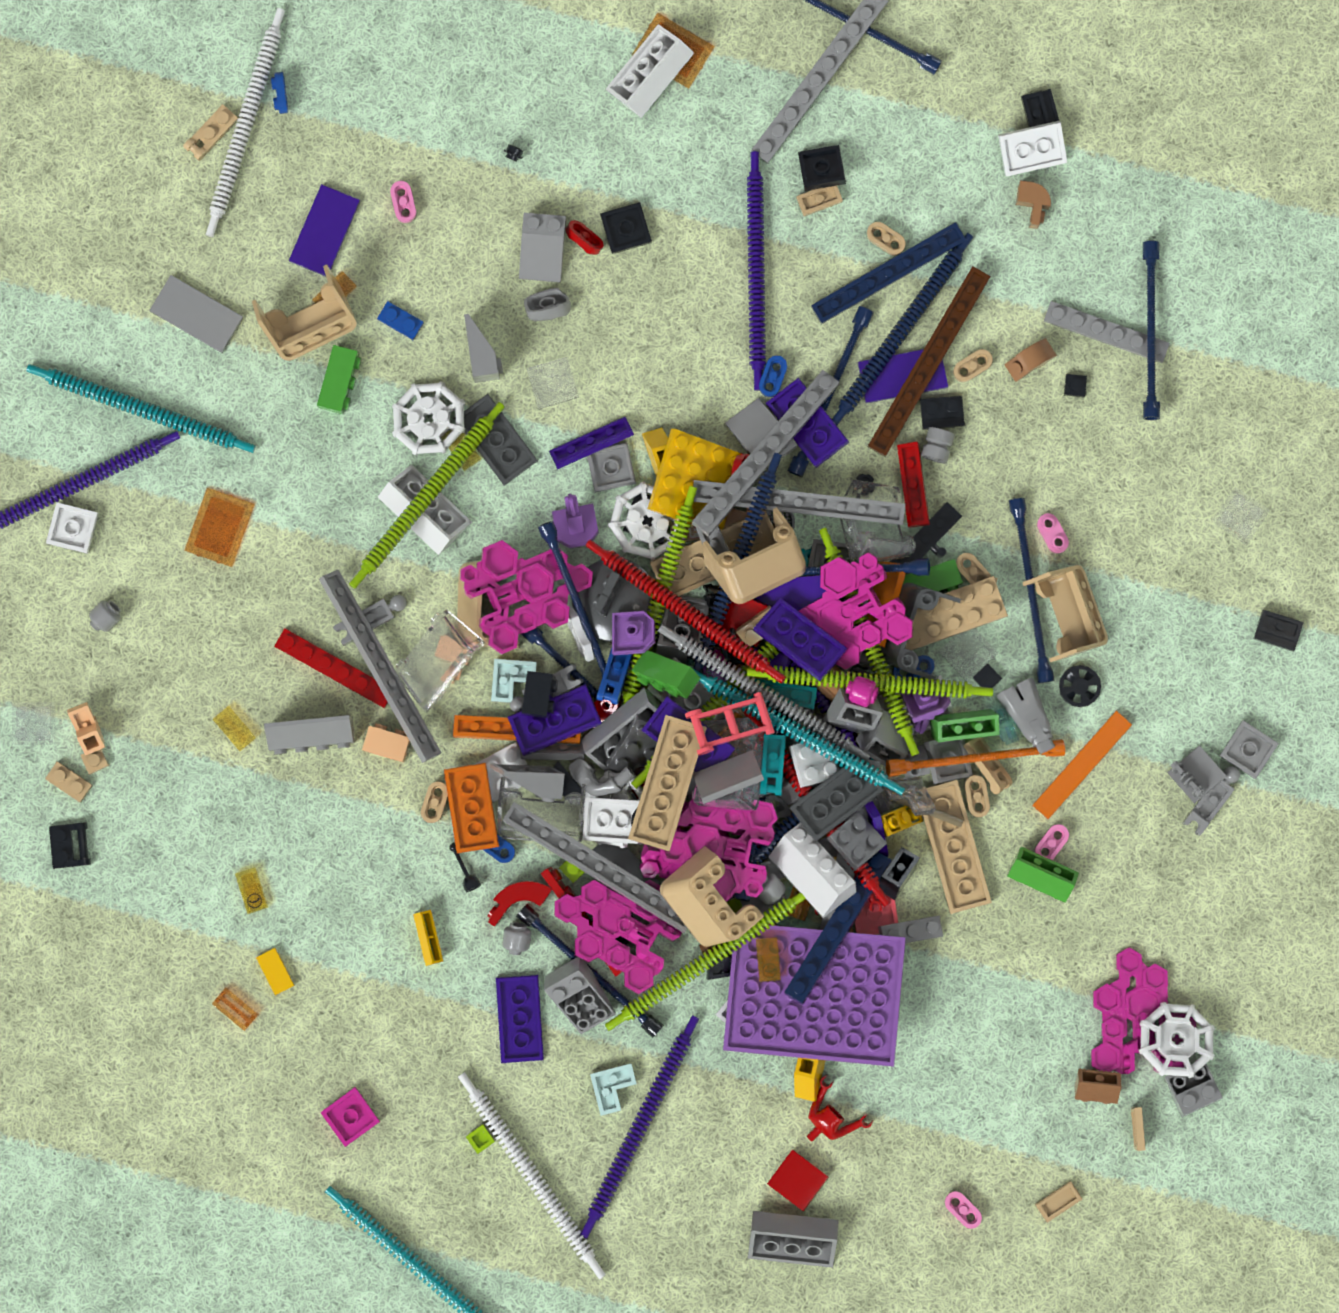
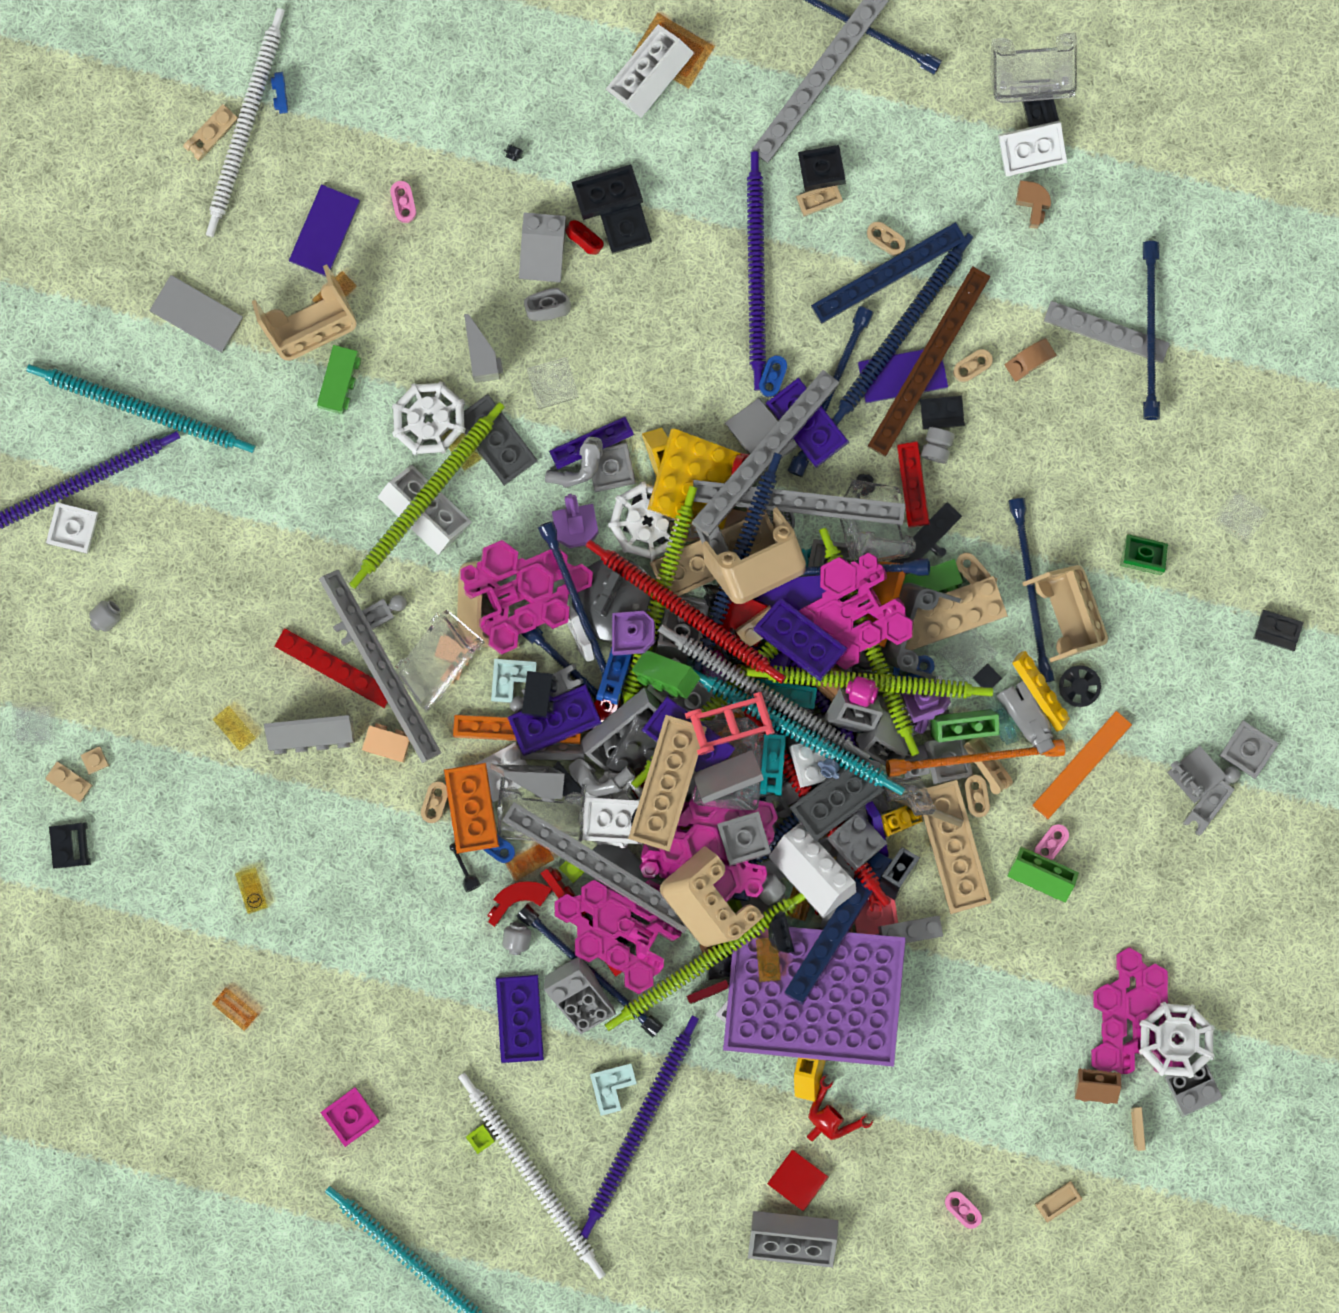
light nougat brick [67,702,105,755] -> none
clear orange piece [184,487,255,567] -> none
yellow tile [256,948,295,995] -> none
blue plate [377,301,424,341] -> none
yellow piece [413,910,443,966] -> none
bright pink plate [1037,513,1069,554] -> none
black plate [1064,374,1087,398] -> none
none -> clear orange slope [505,844,554,882]
none -> light grey piece [545,437,603,488]
none -> black plate [571,164,643,220]
none -> dark red tile [686,980,729,1004]
none -> light grey plate [717,811,771,866]
none -> black plate [768,911,795,953]
none -> sand blue plate [818,758,840,779]
none -> clear windscreen [990,32,1077,103]
none -> yellow plate [1012,651,1070,732]
none -> green slope [1120,534,1168,575]

